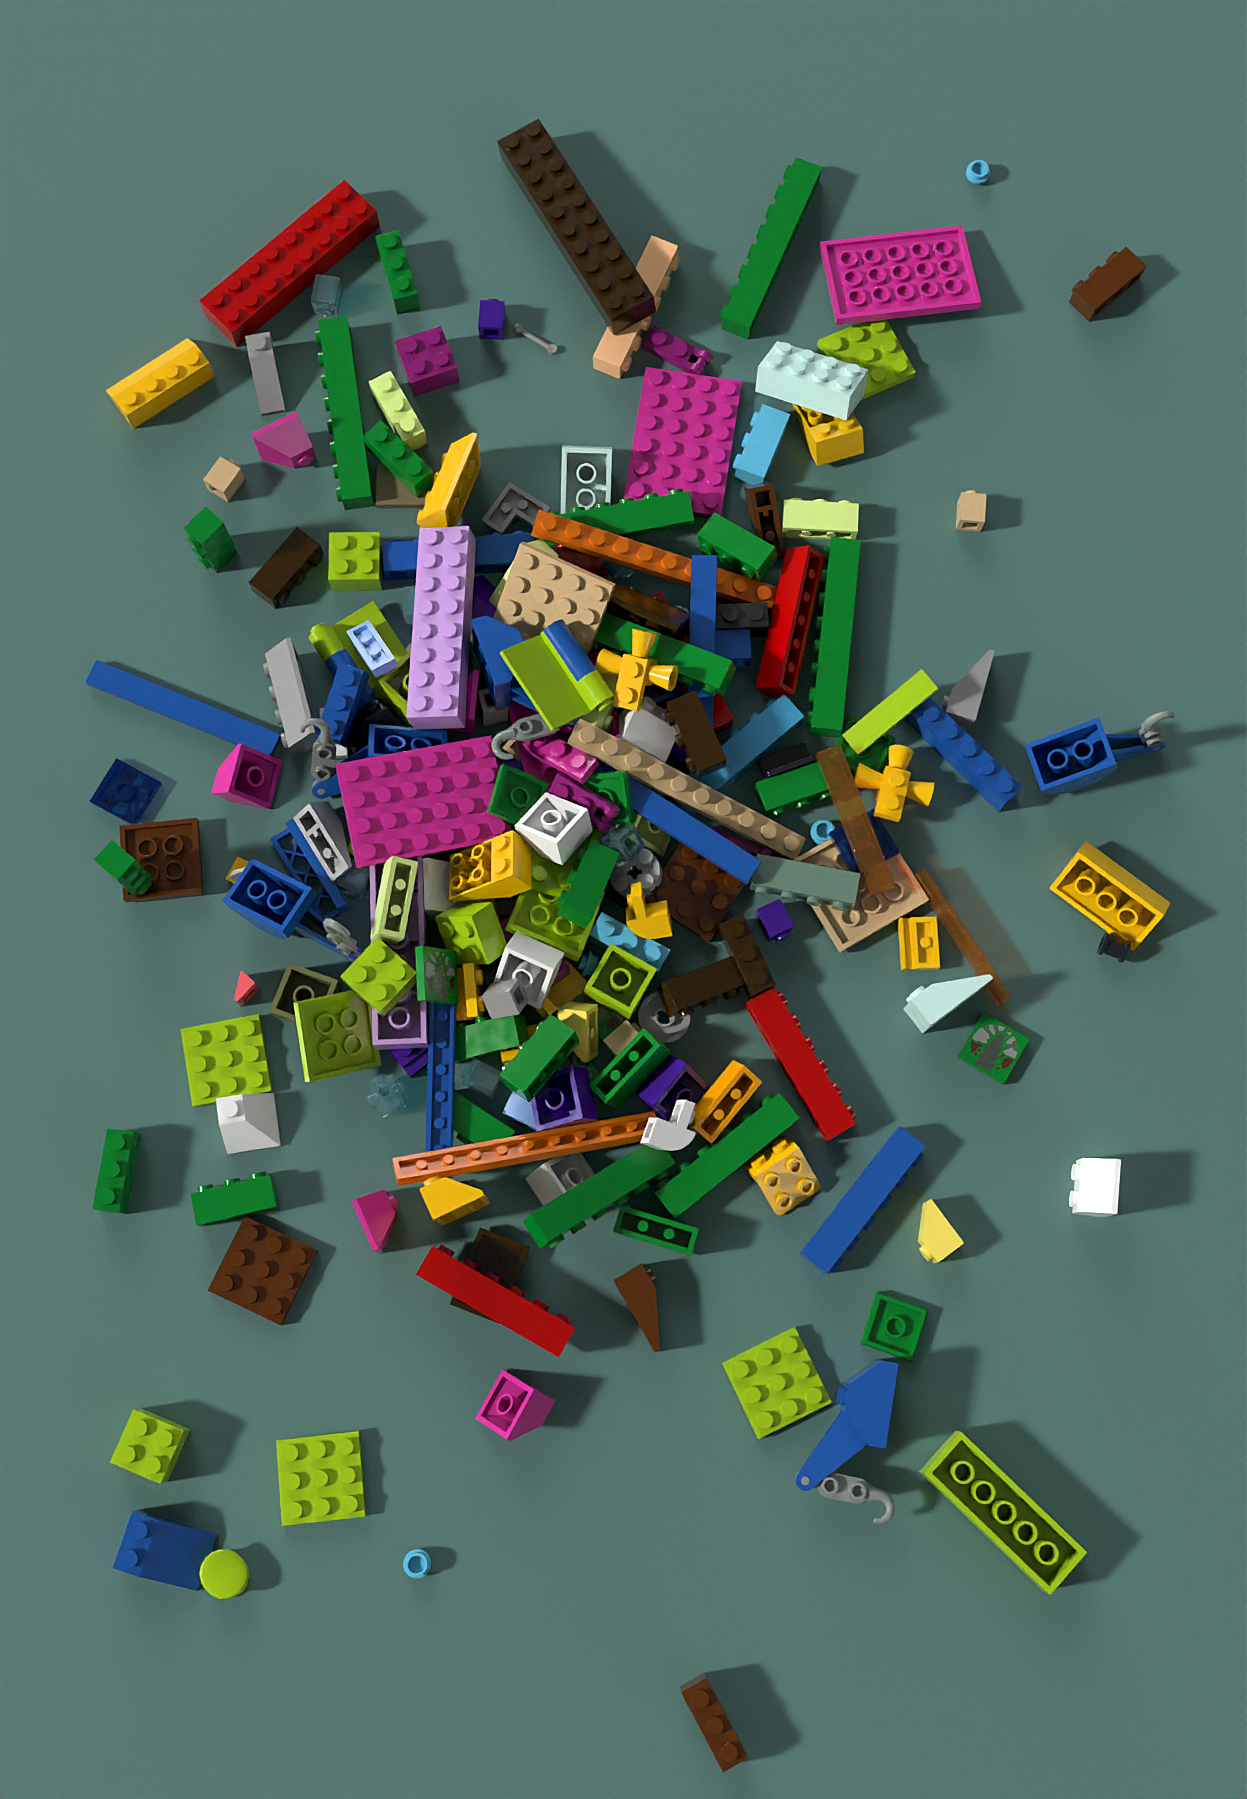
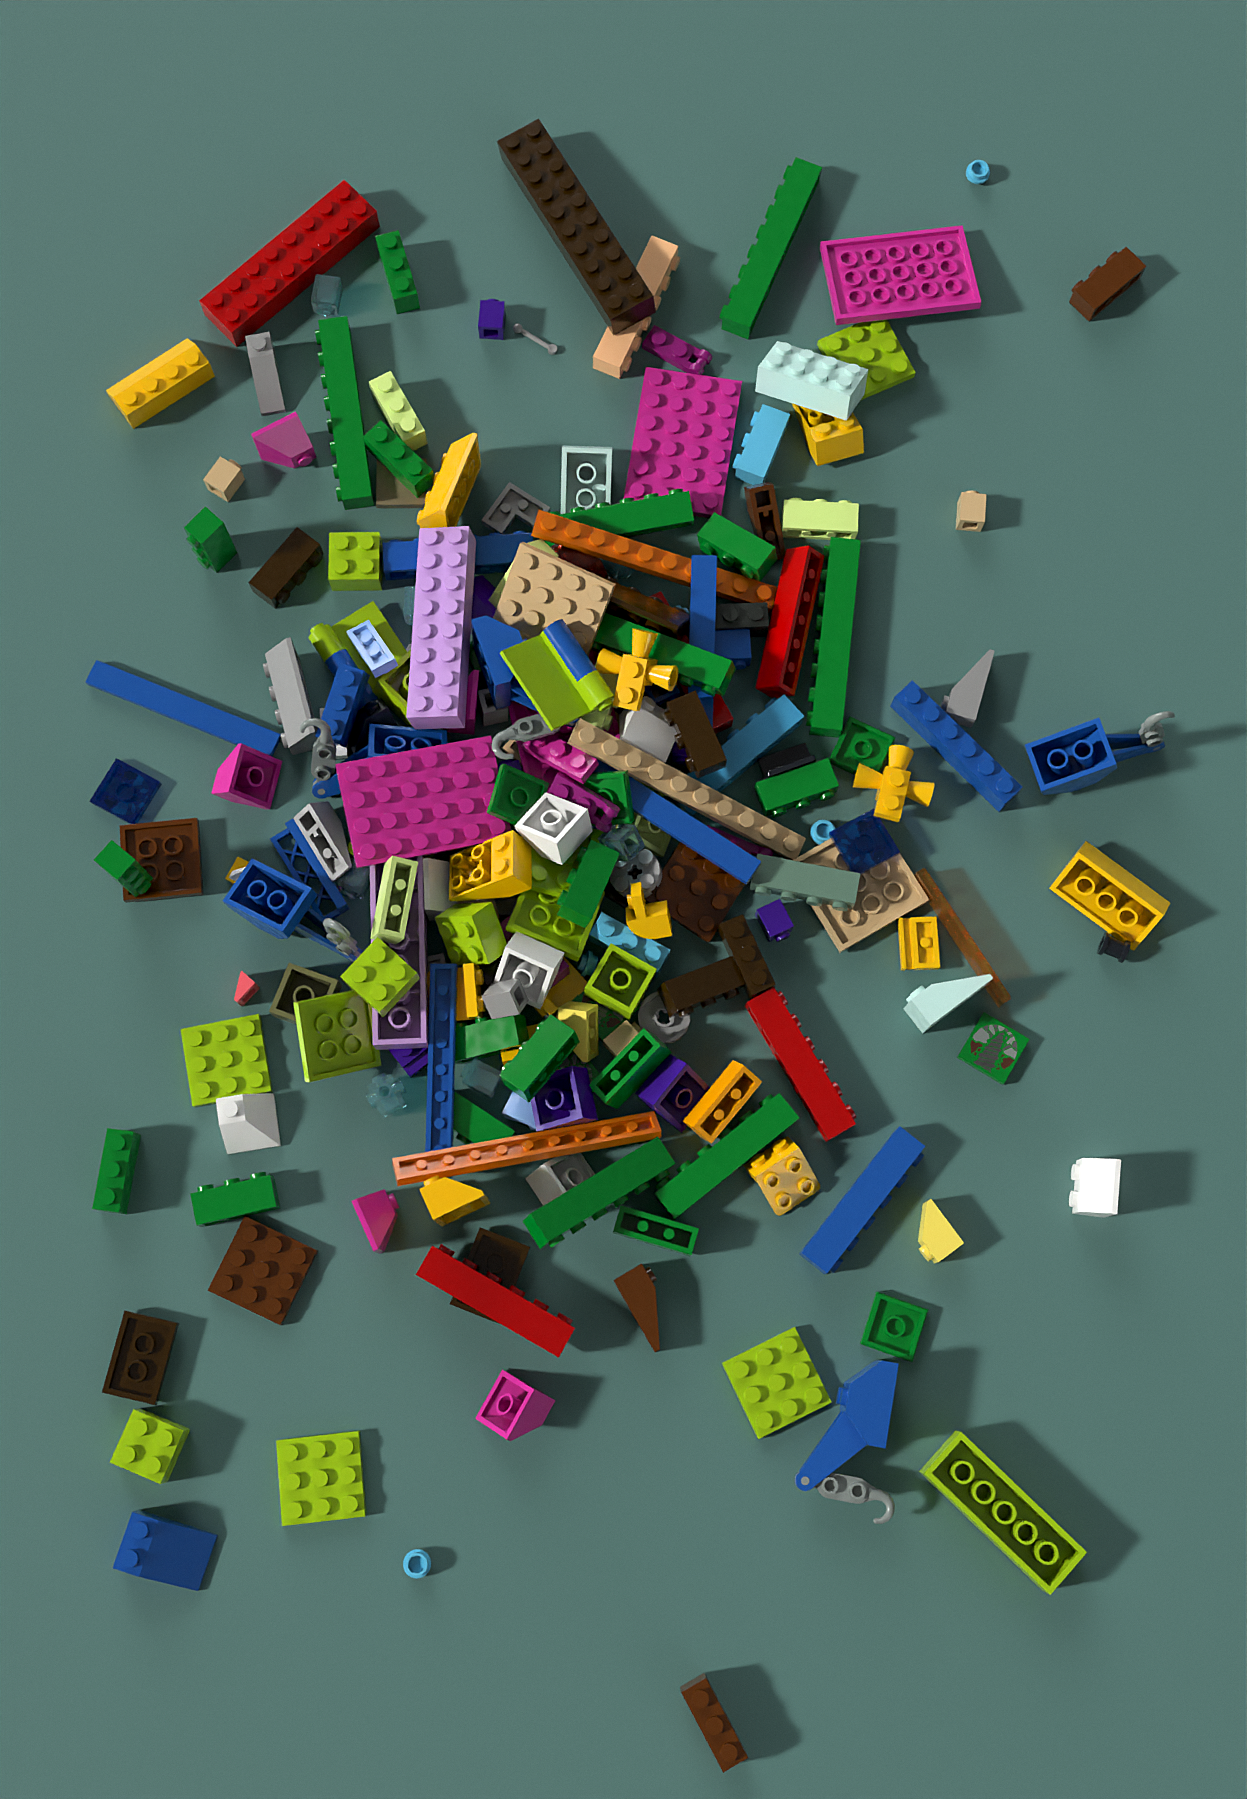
lime piece [199,1549,250,1599] -> none
magenta brick [395,325,459,397] -> none
green tile [415,946,458,1005] -> none
white brick [640,1100,696,1151] -> none
clear orange tile [815,745,896,897] -> none
lime tile [842,669,939,755] -> none
none -> dark brown plate [102,1311,179,1405]

